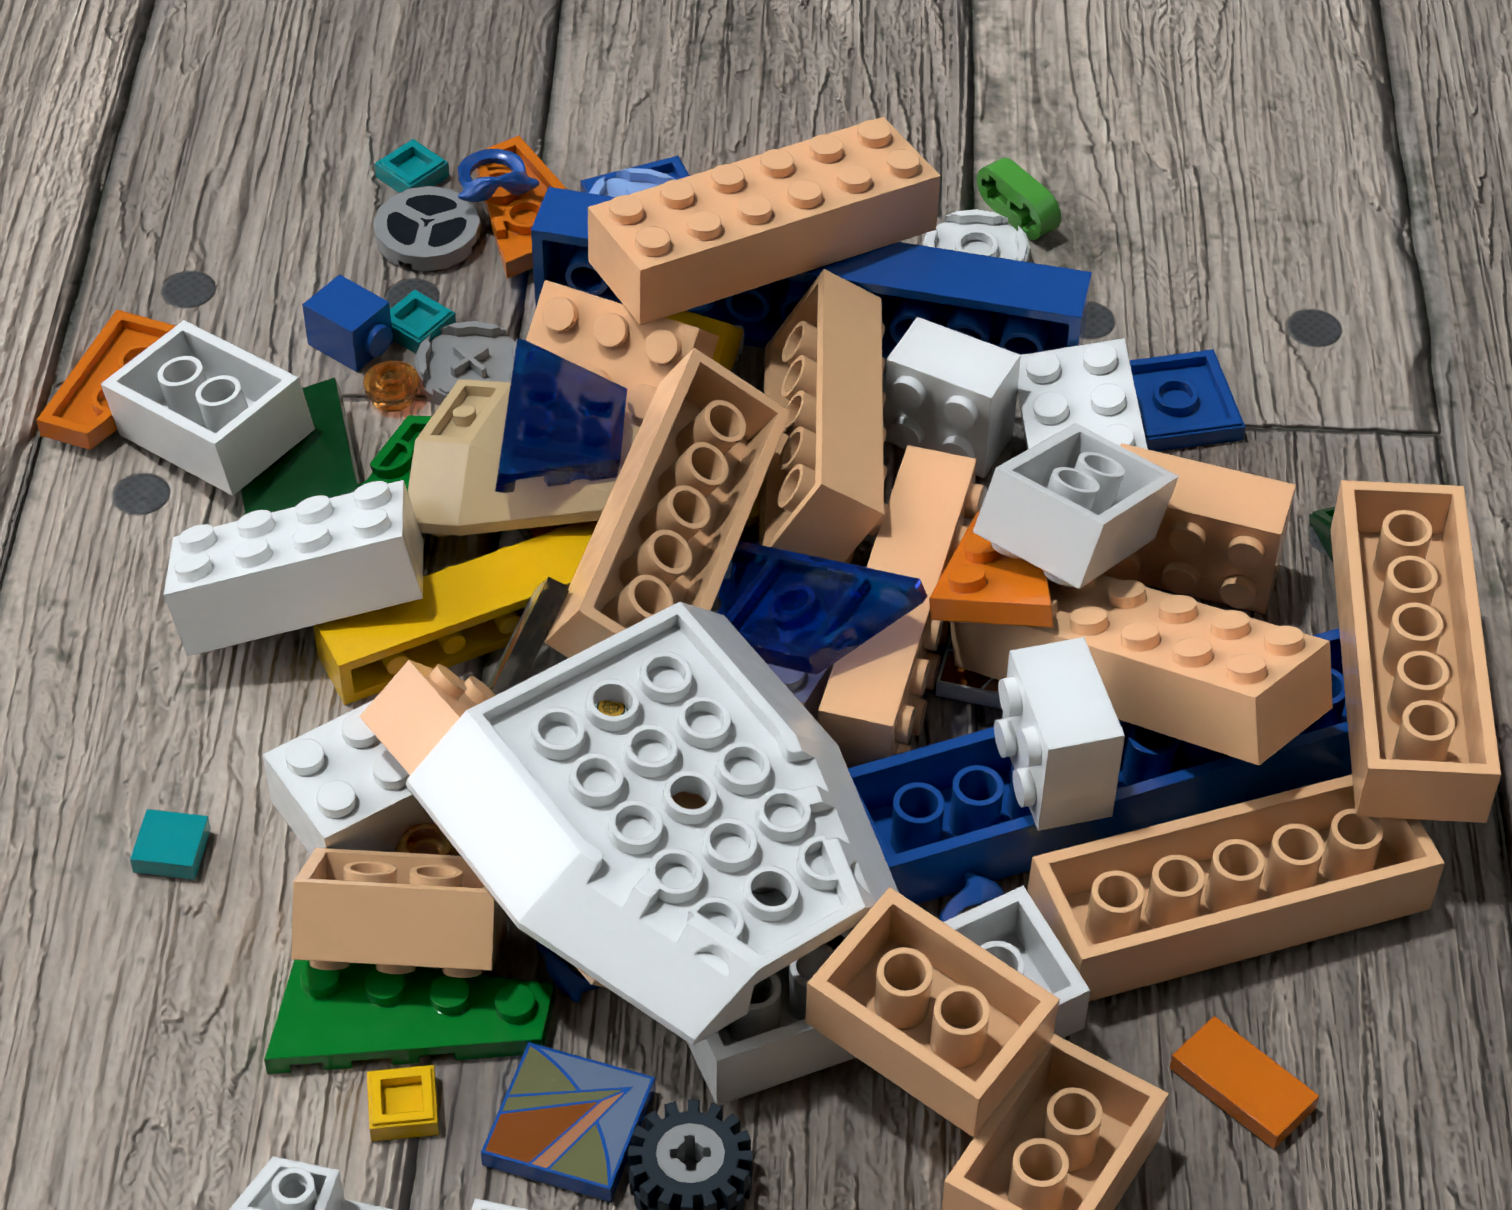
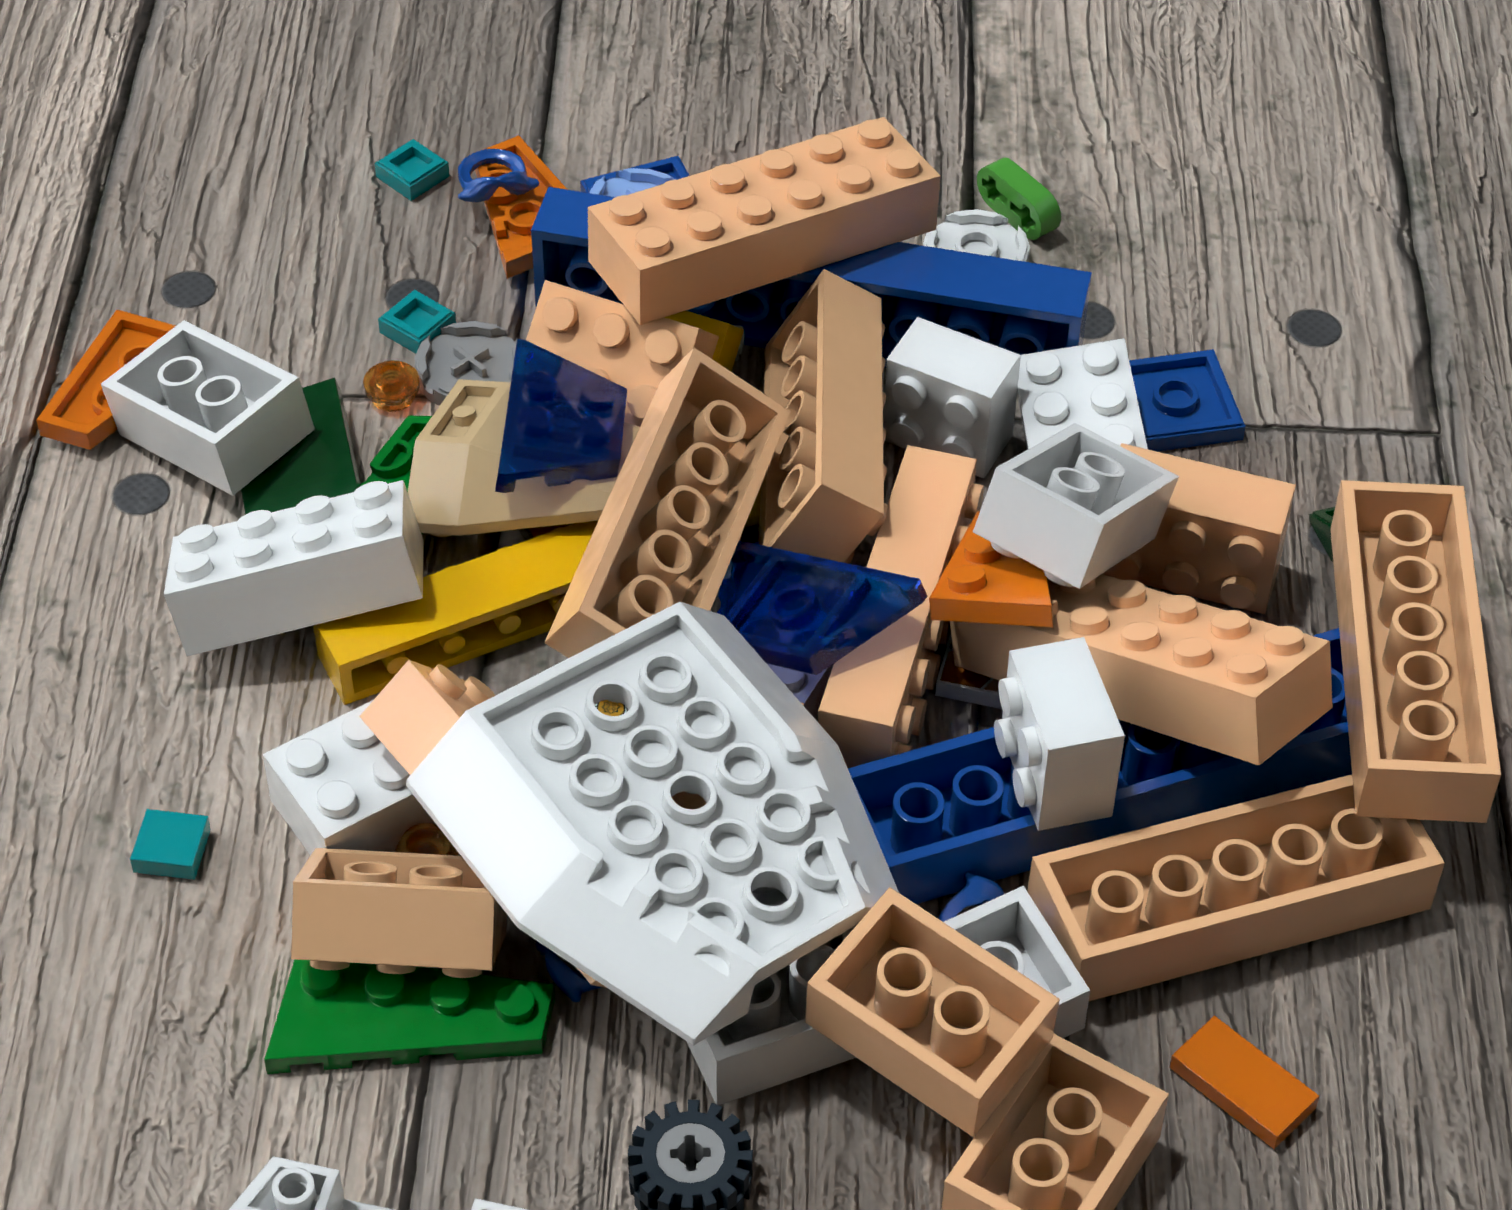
blue brick [302,274,394,372] -> none
yellow tile [367,1065,439,1142] -> none
light grey tile [374,186,481,272] -> none
tile [481,1042,656,1202] -> none
clear smoke tile [487,576,569,695] -> none

